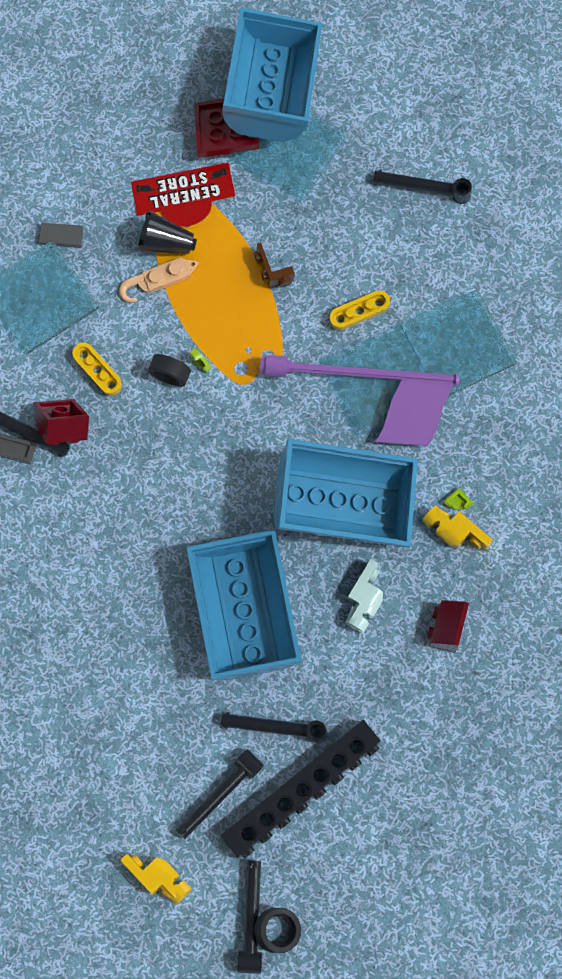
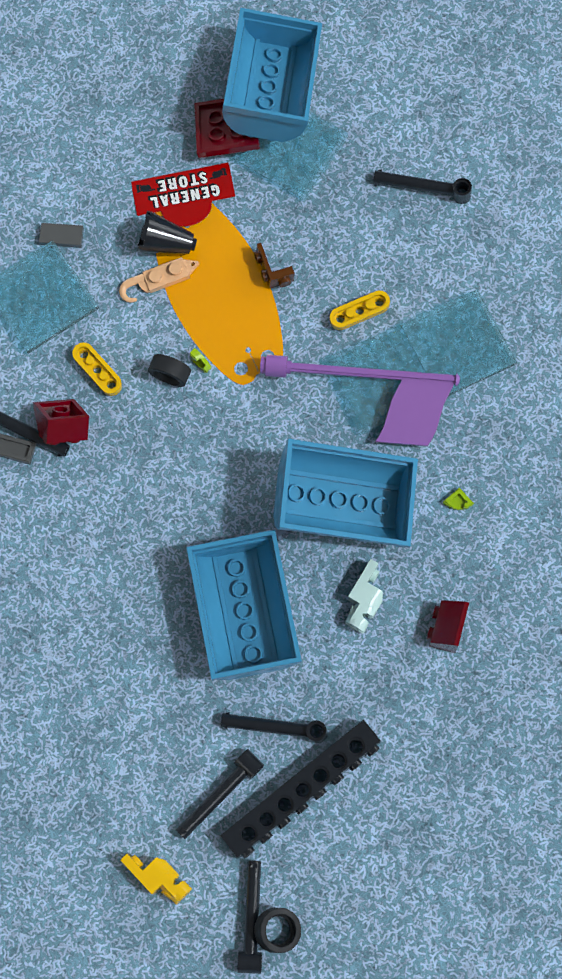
yellow plate [422,505,493,551] -> none

